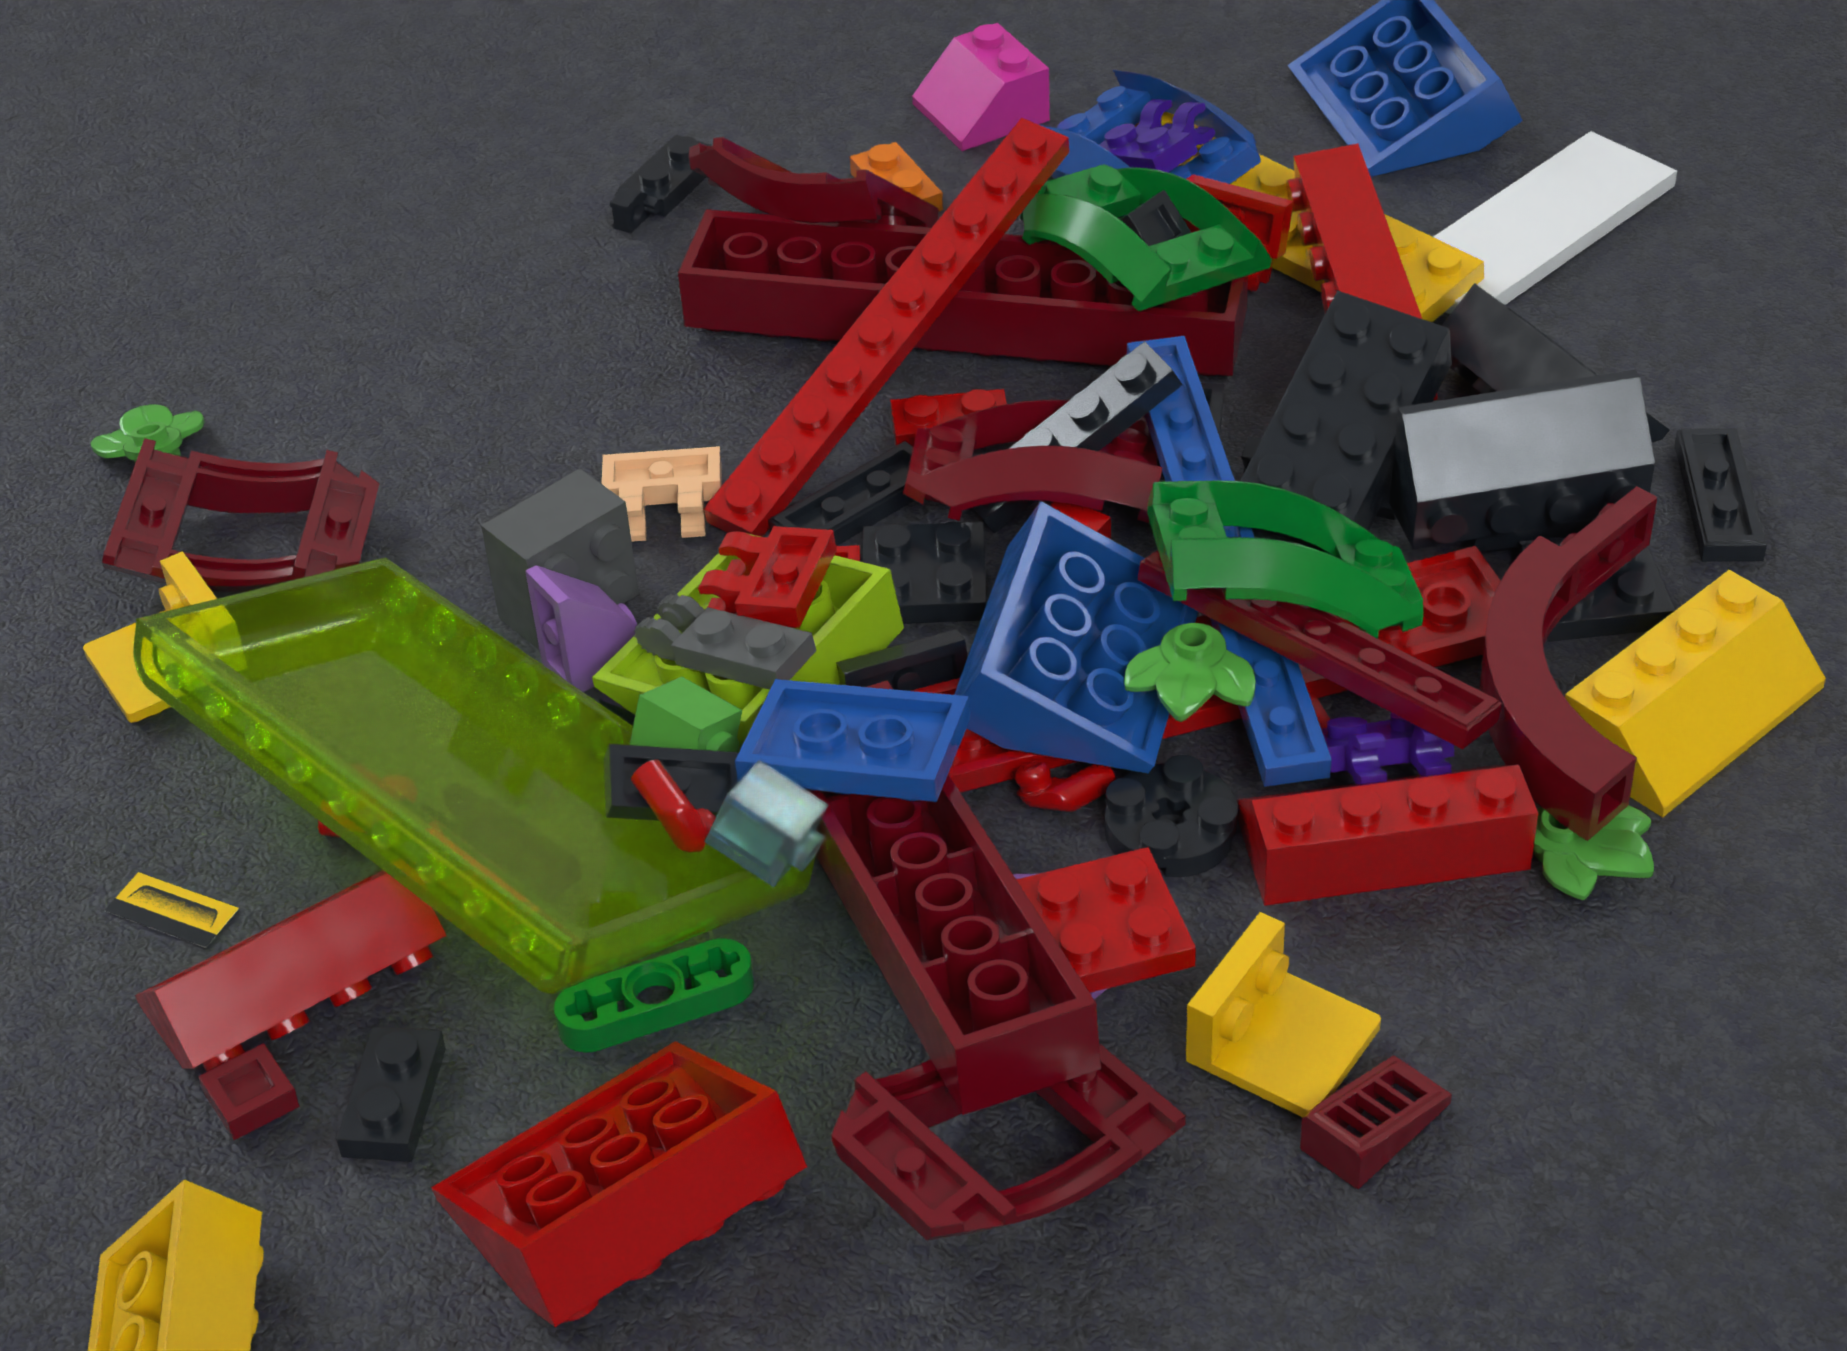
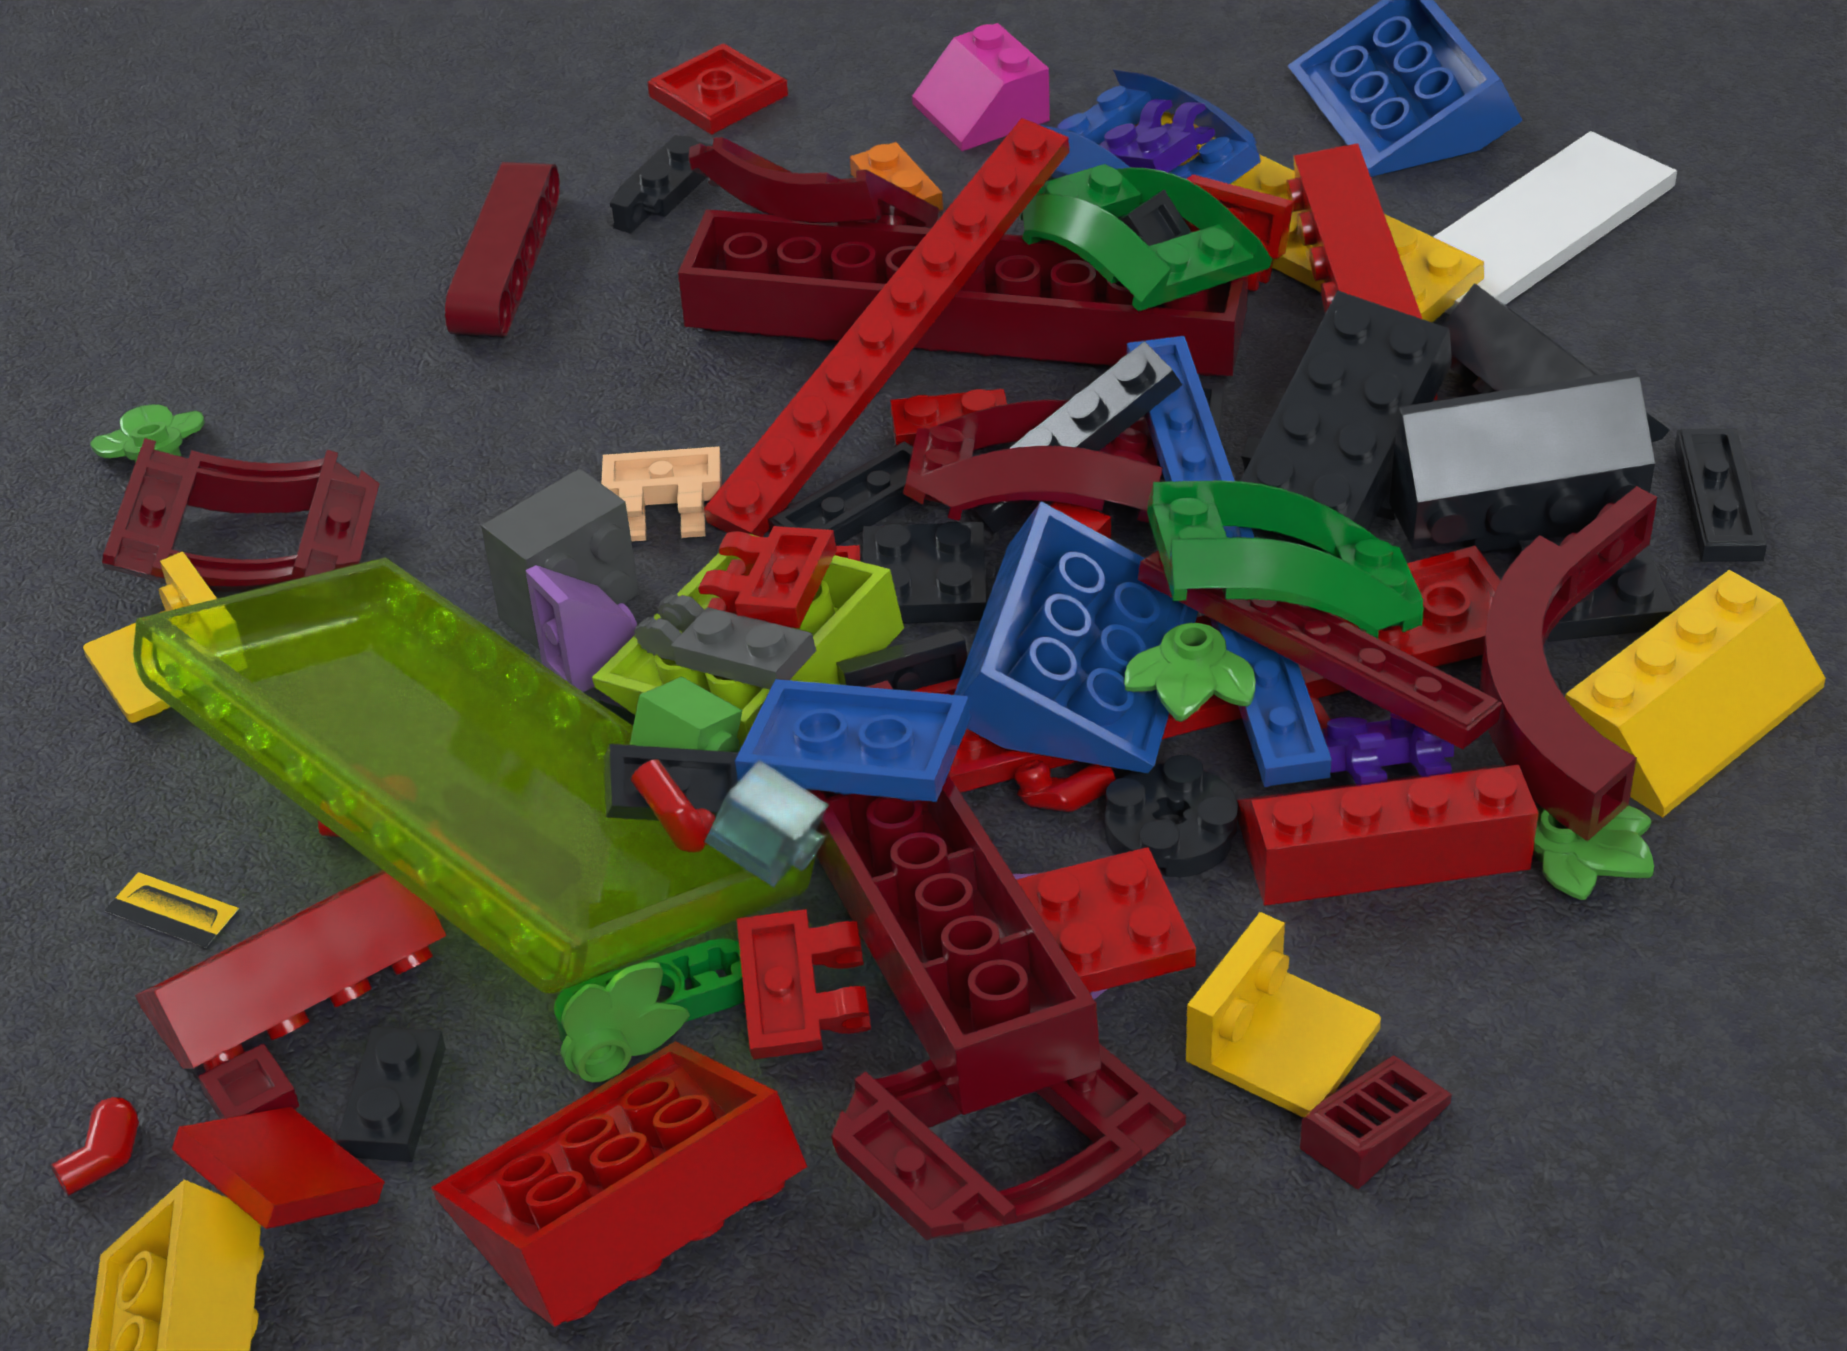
none -> red arm [51,1097,139,1196]
none -> red tile [172,1106,385,1229]
none -> dark red beam [445,162,560,337]
none -> bright green plate [561,962,690,1082]
none -> red tile [647,43,788,135]
none -> red plate [737,909,871,1060]

